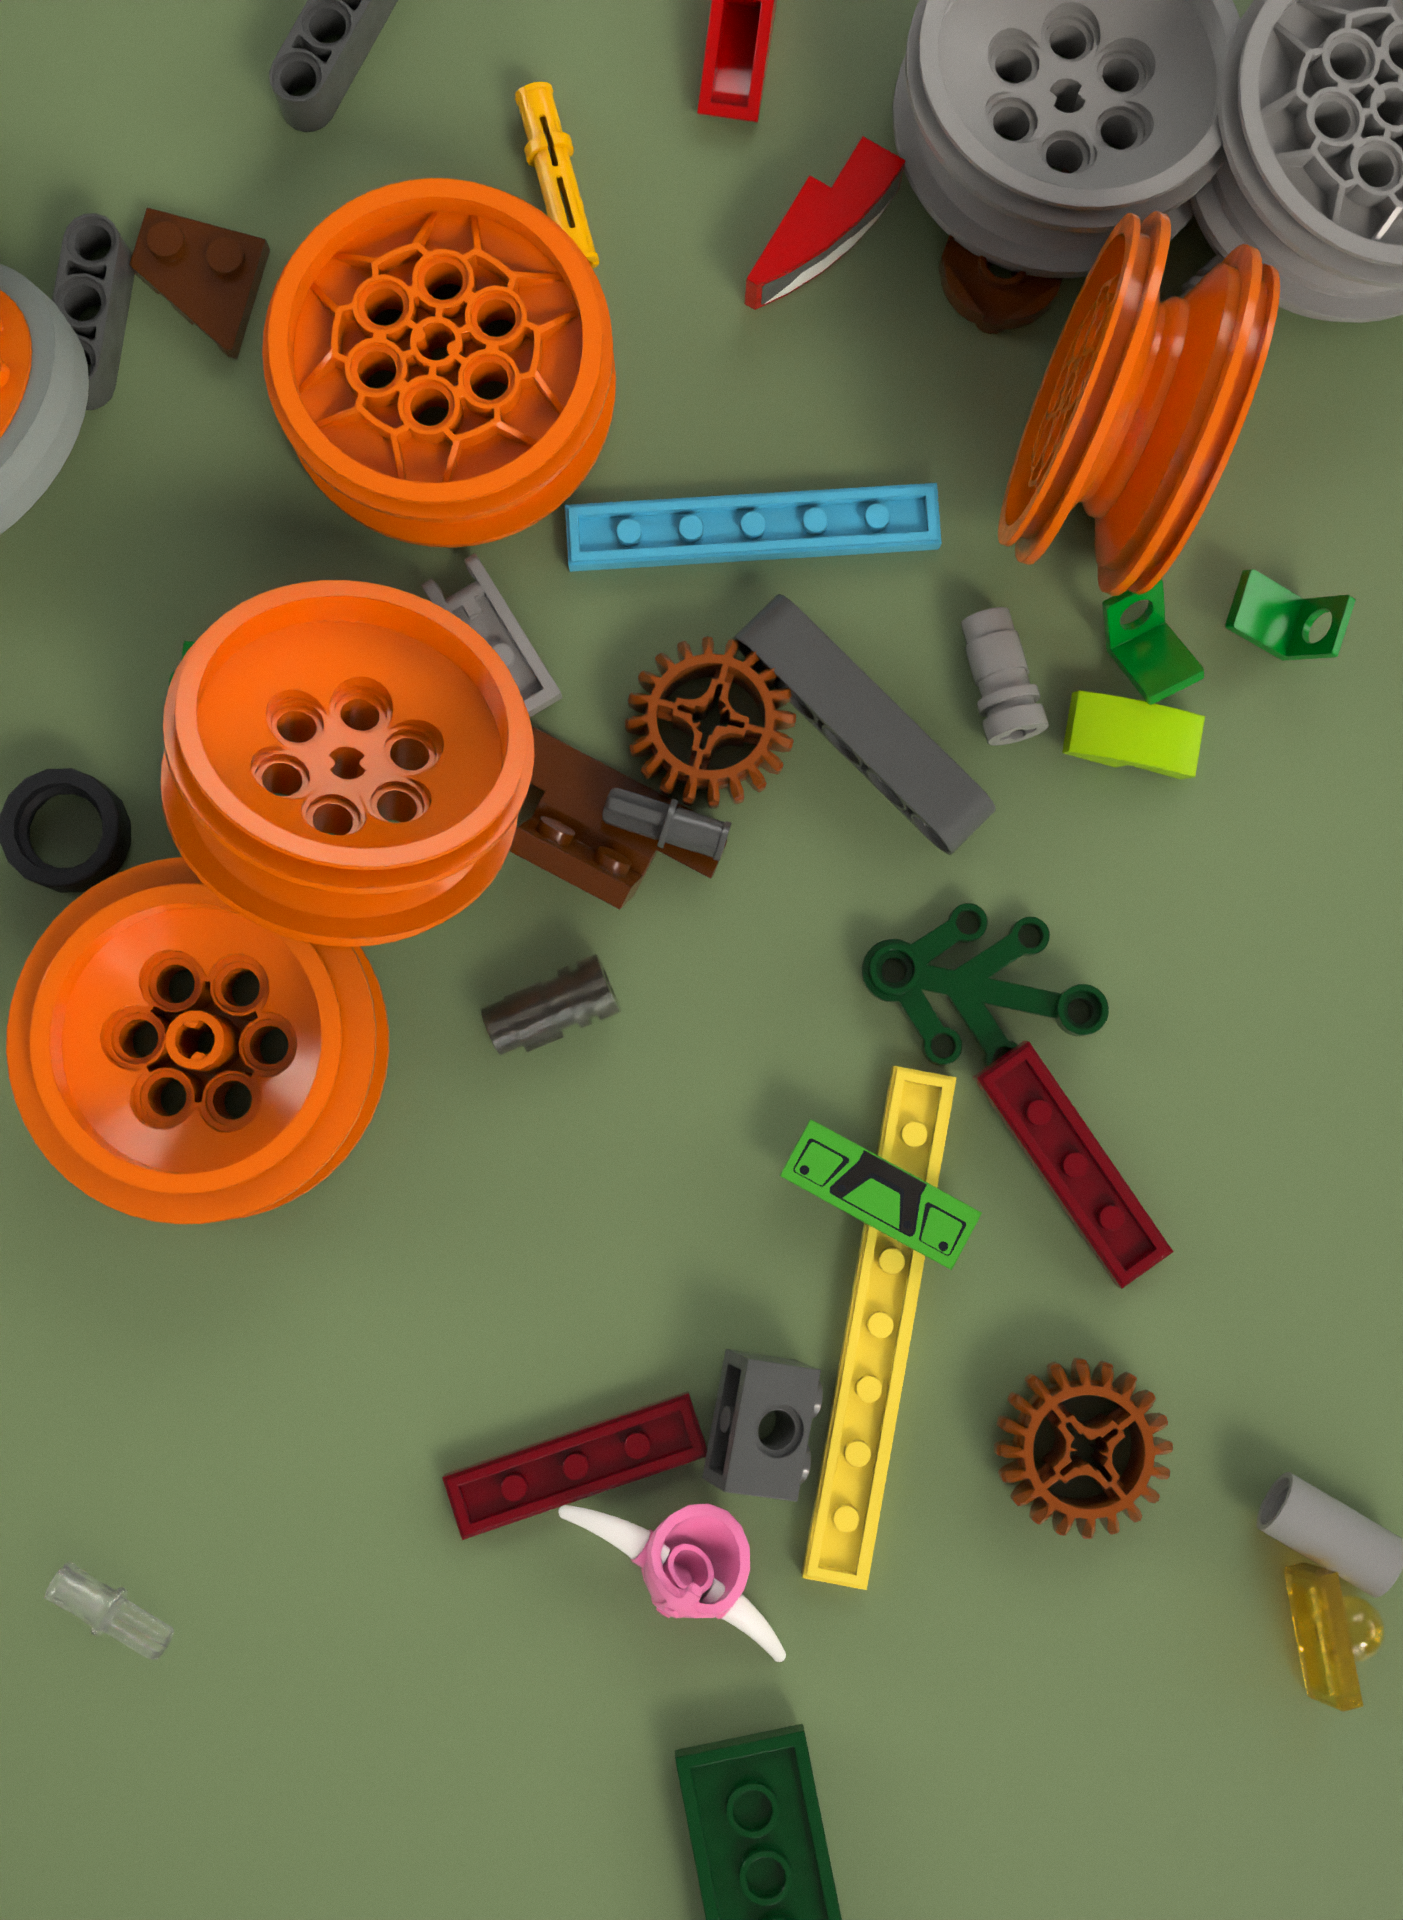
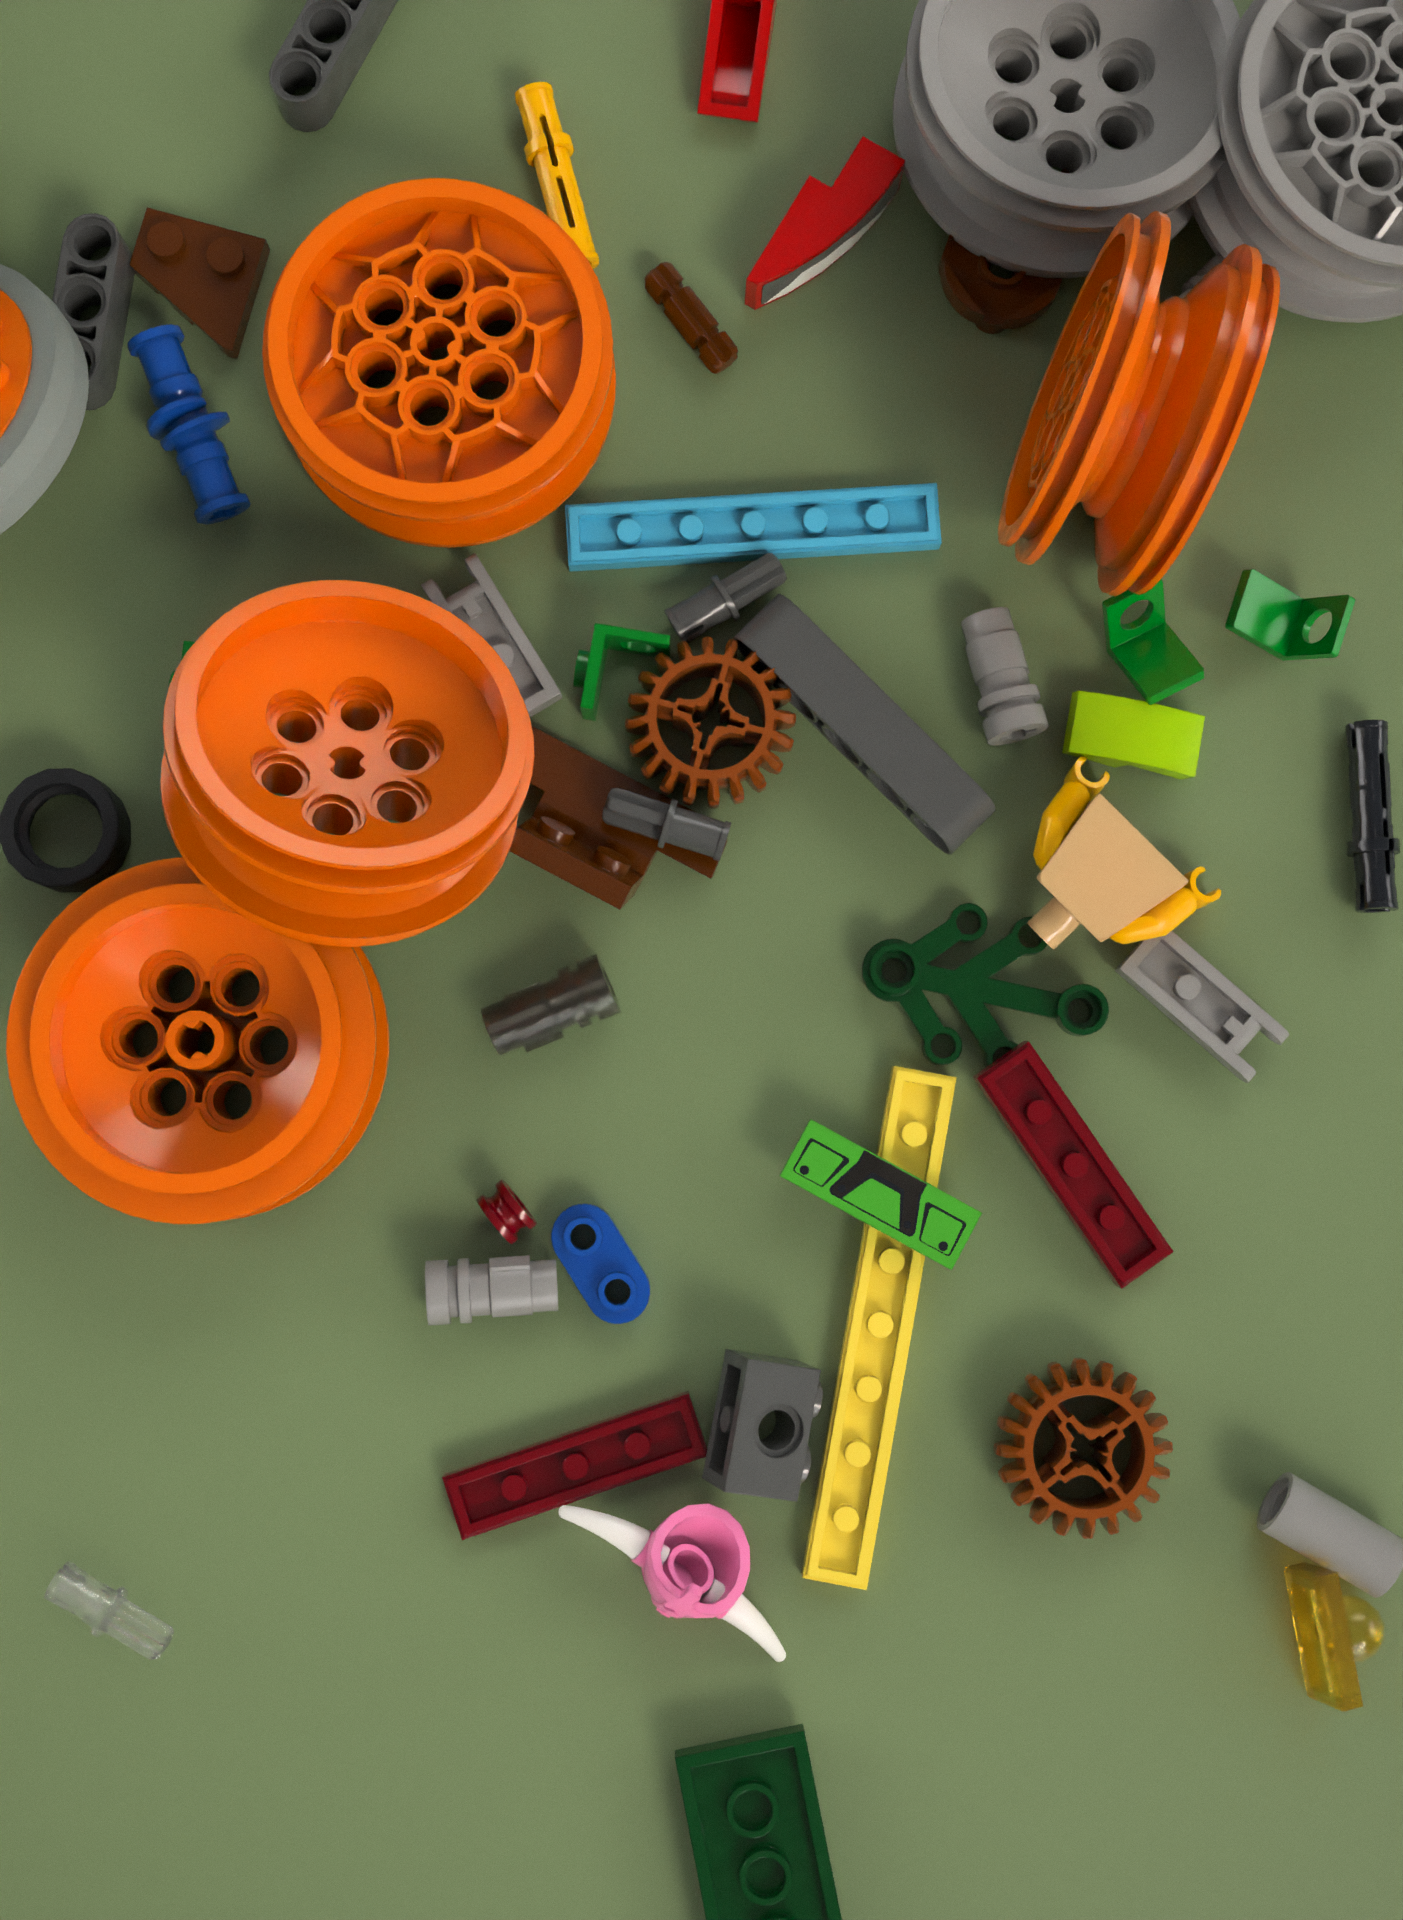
none -> blue piece [127,324,251,525]
none -> light grey axle [425,1255,558,1325]
none -> dark red bush [476,1179,537,1245]
none -> blue plate [551,1203,650,1324]
none -> green bracket [573,623,671,721]
none -> reddish brown axle [644,262,738,374]
none -> dark grey axle [664,553,787,643]
none -> tan torso [1027,756,1221,950]
none -> light grey hinge [1115,931,1289,1083]
none -> black pin [1345,720,1400,913]

